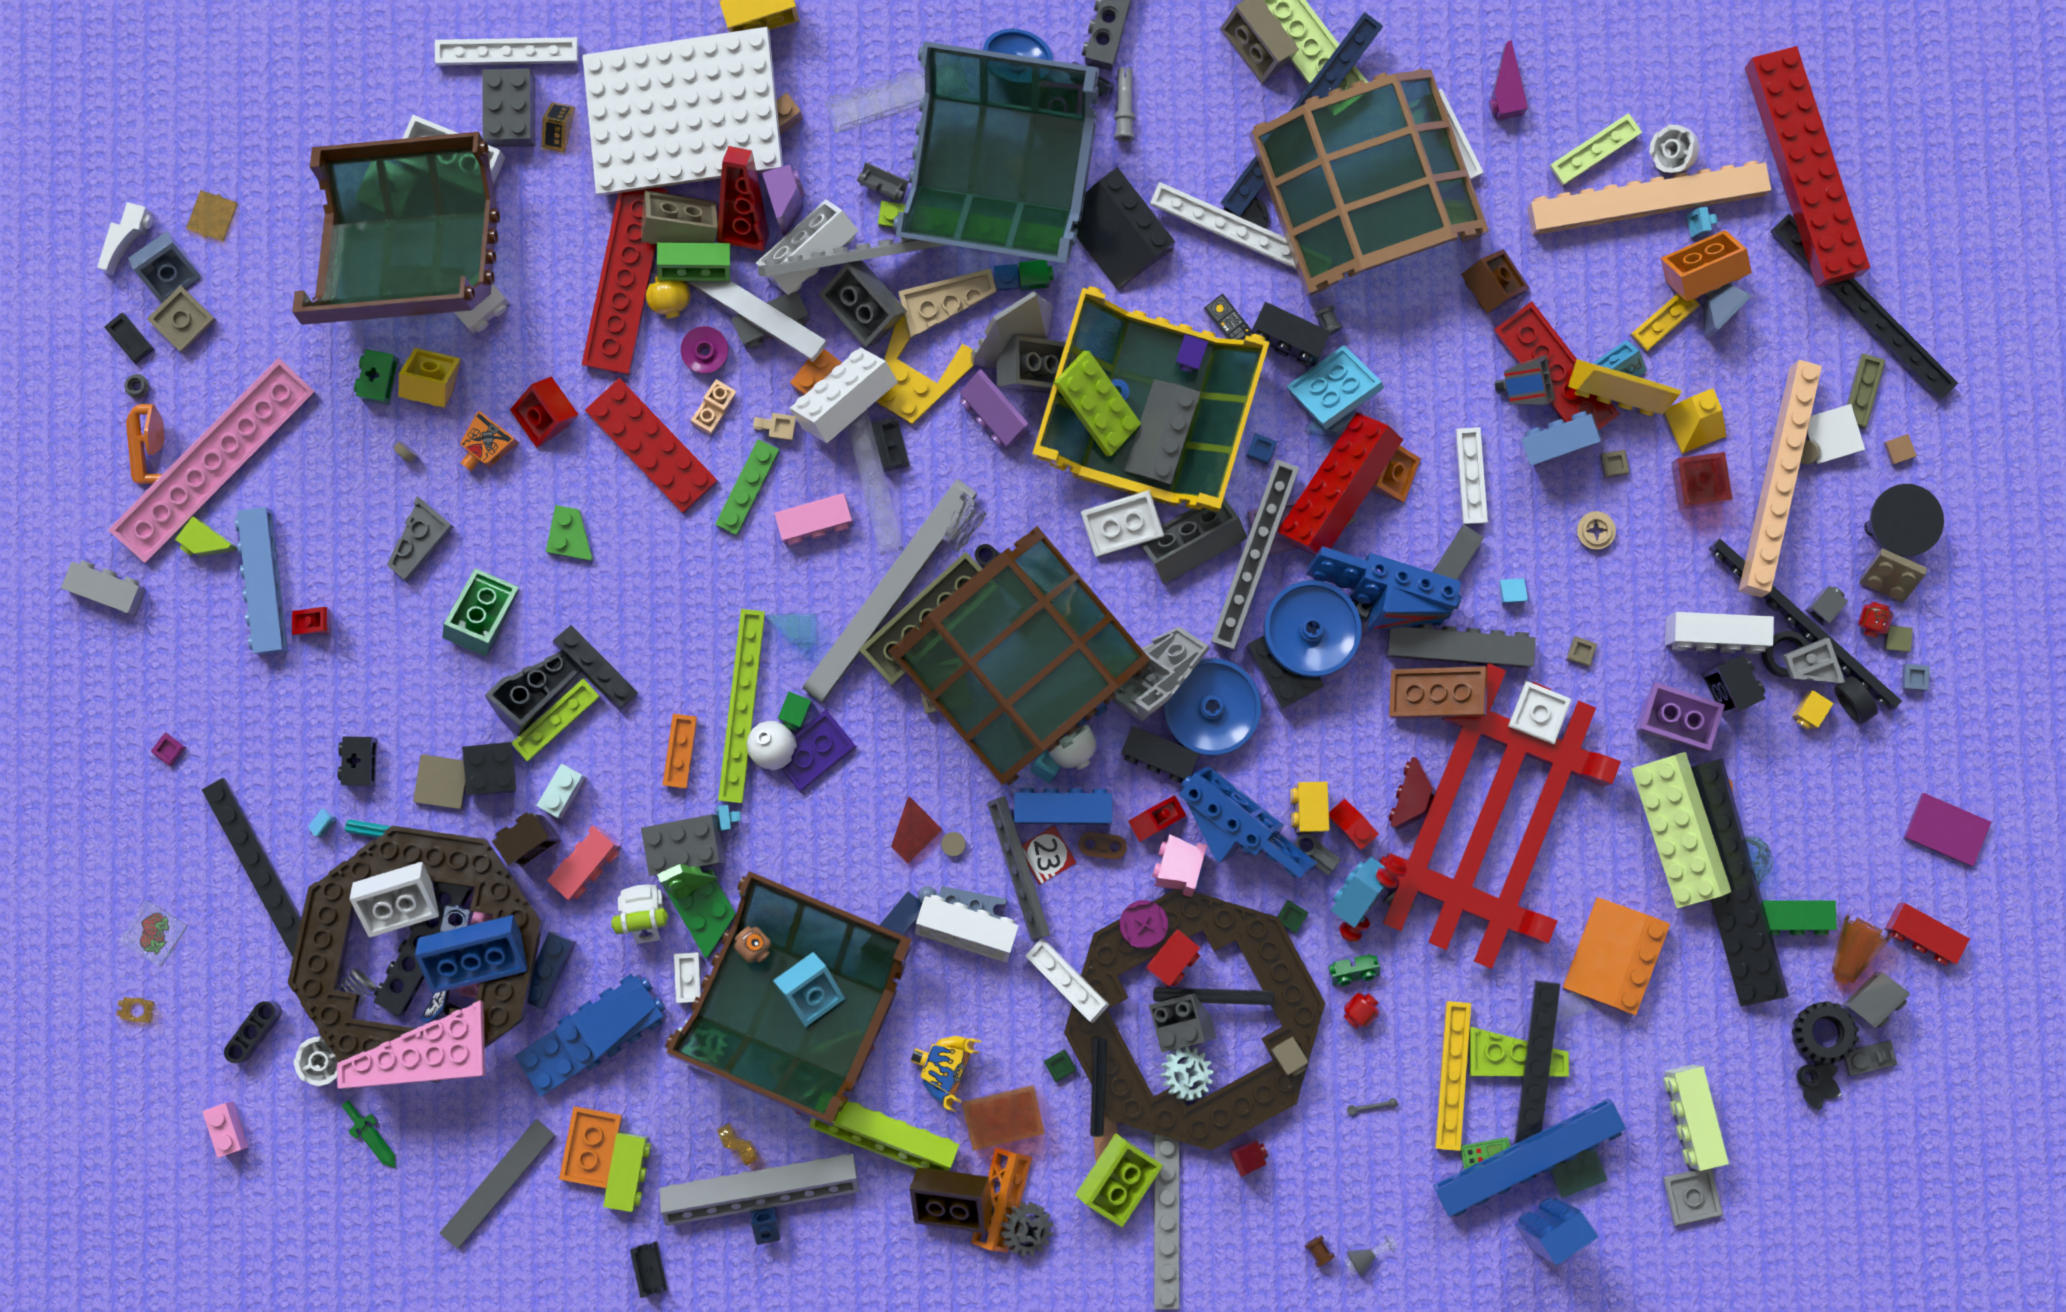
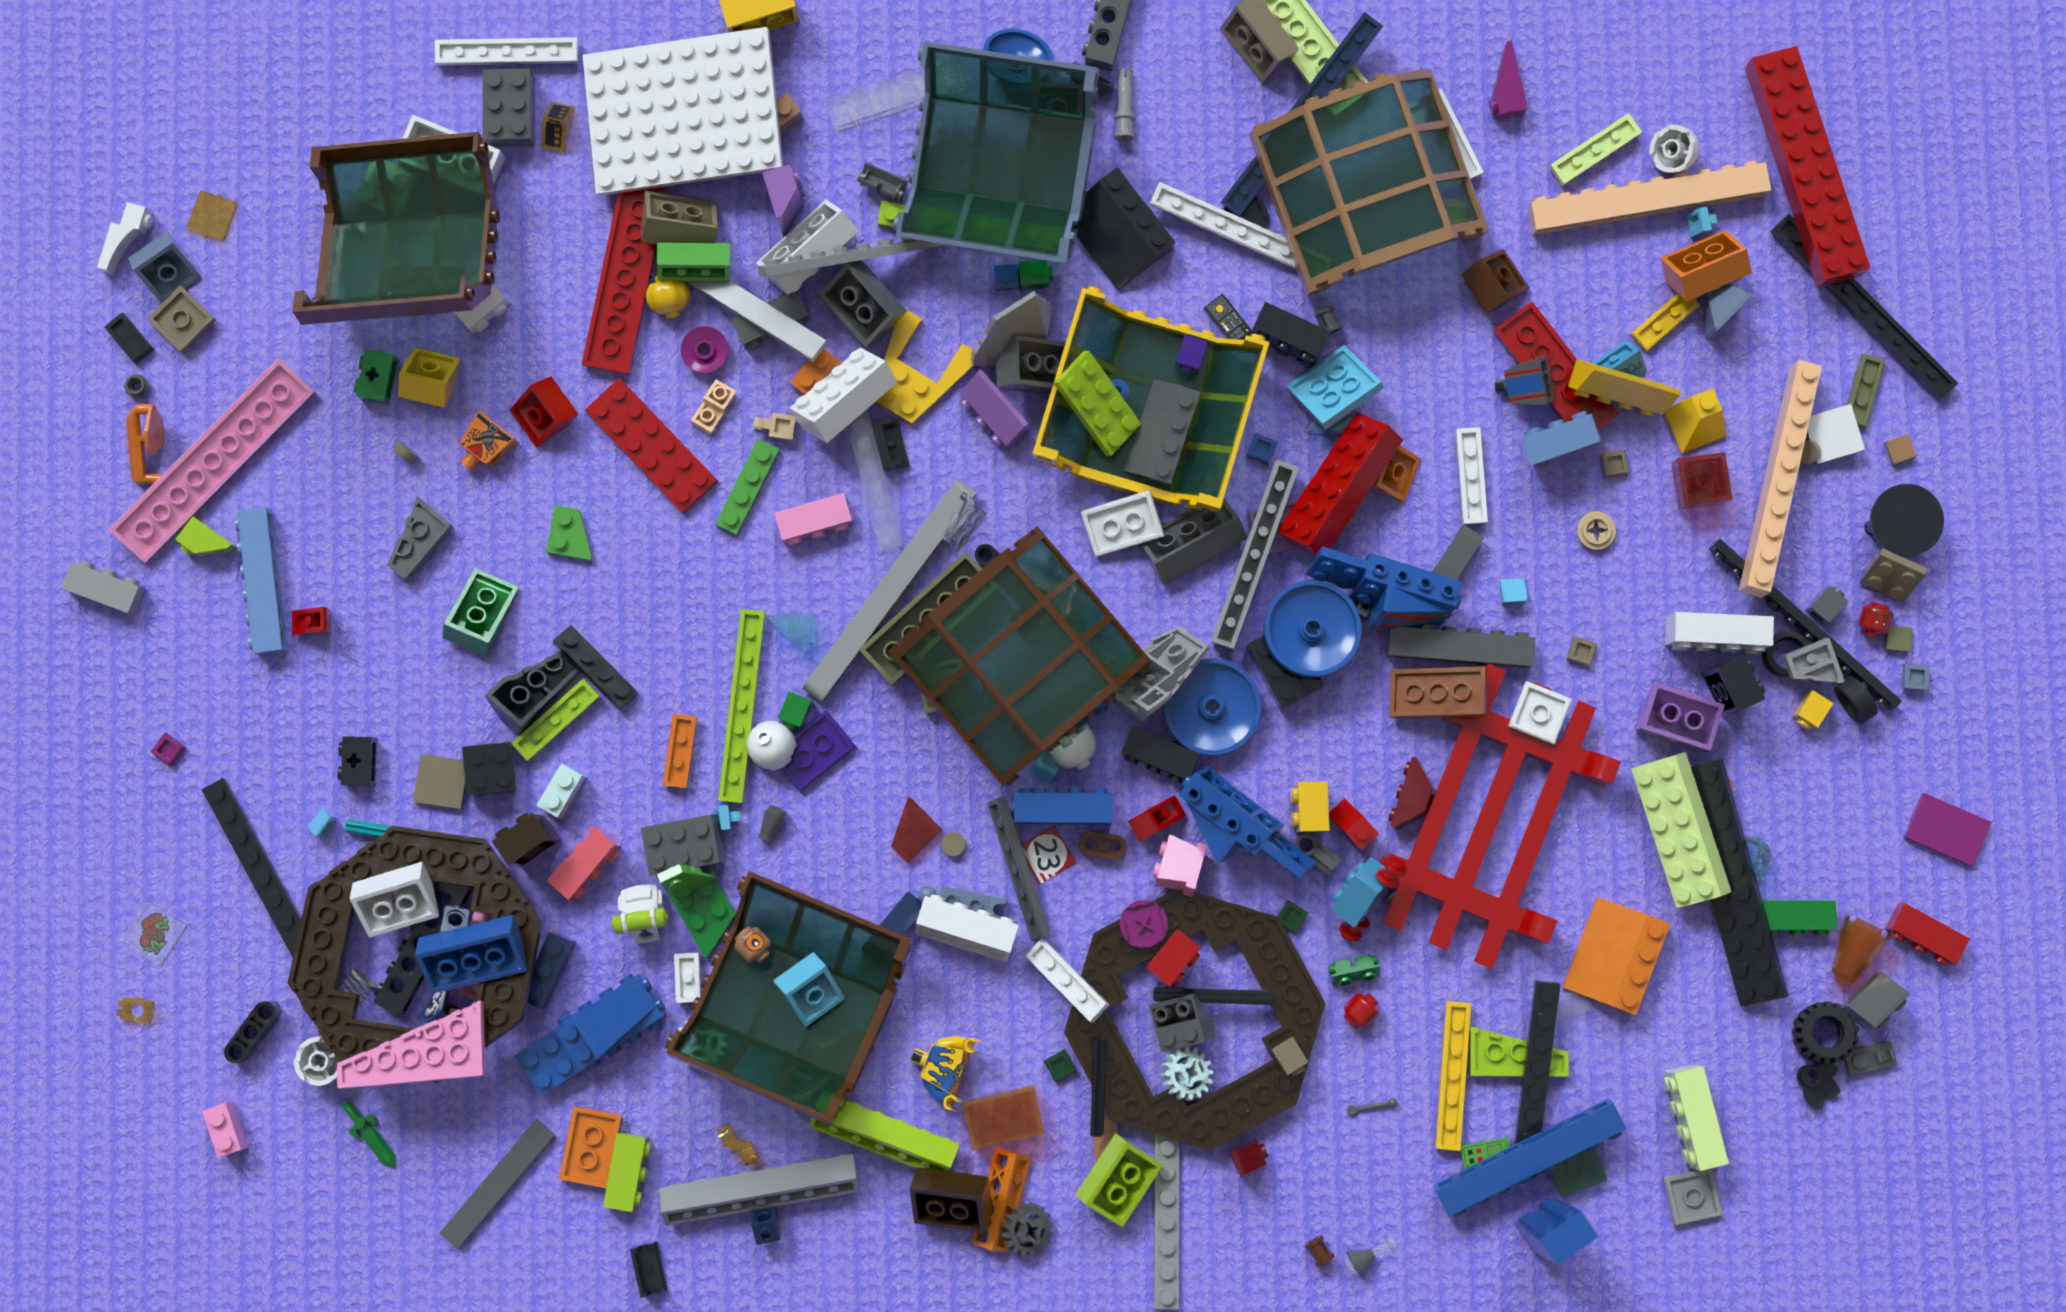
red wedge [717,146,769,251] -> none
tan wing [898,268,997,339] -> none
none -> dark grey cone [758,805,787,843]

